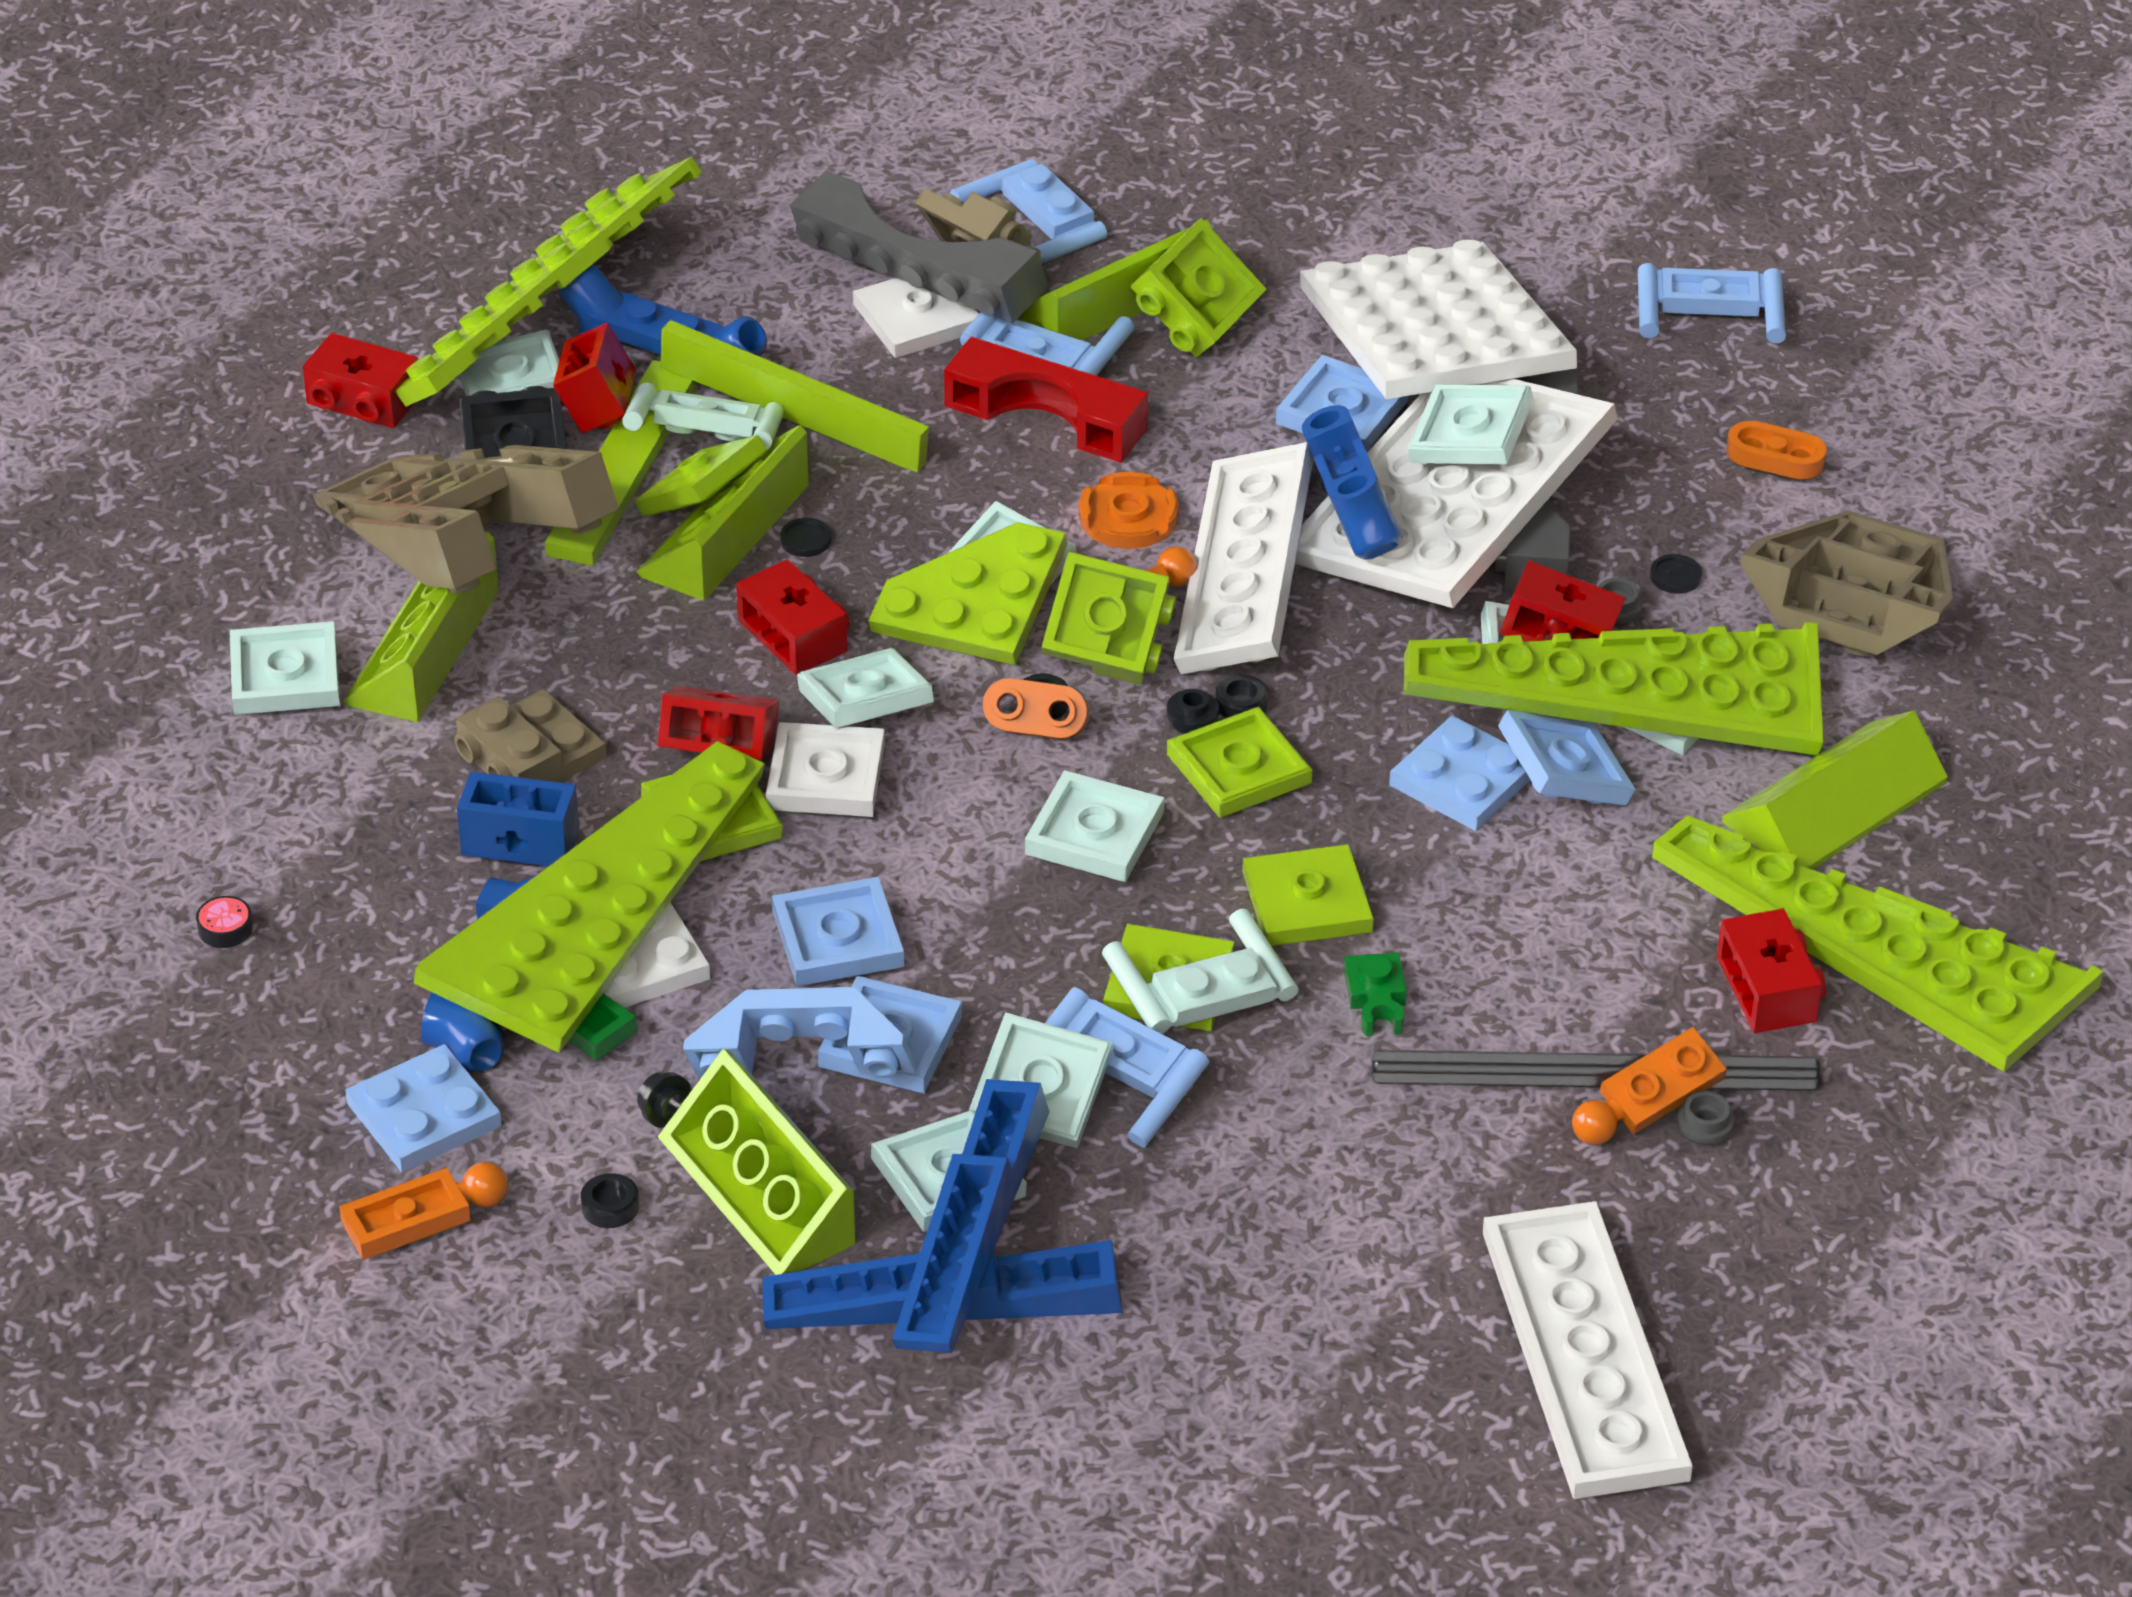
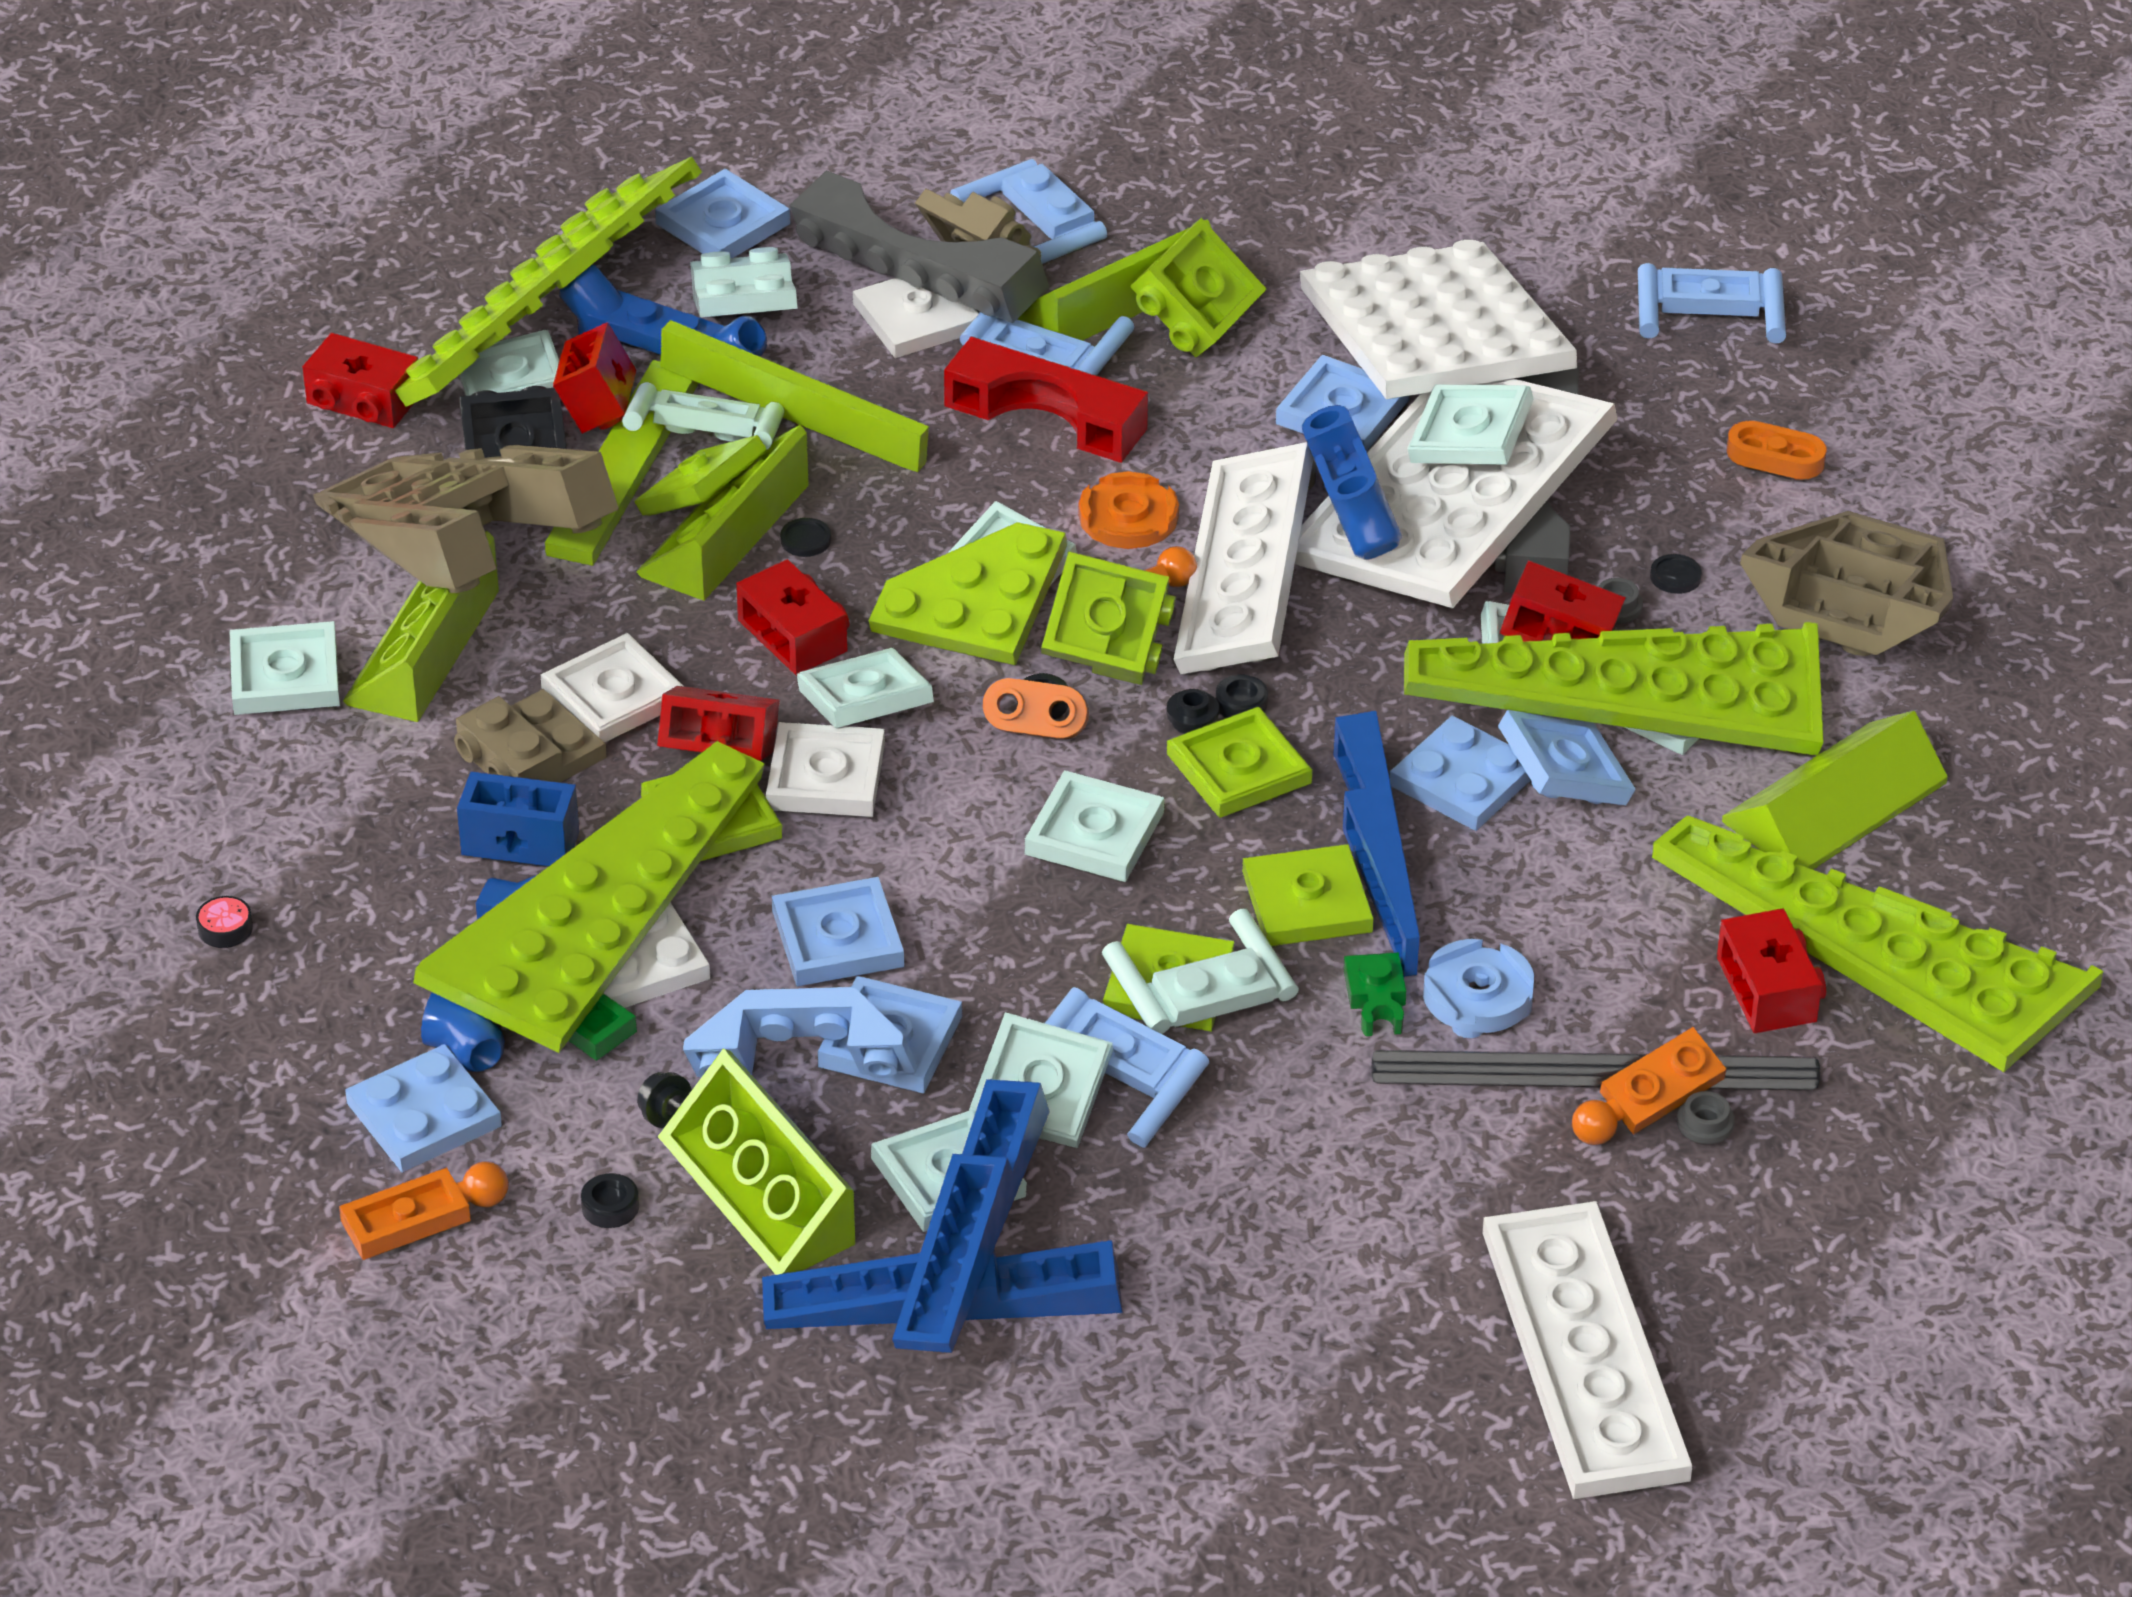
none -> white plate [541,633,683,742]
none -> light blue plate [655,169,790,258]
none -> light aqua plate [690,247,798,317]
none -> blue slope [1333,711,1420,977]
none -> light blue plate [1423,939,1534,1038]

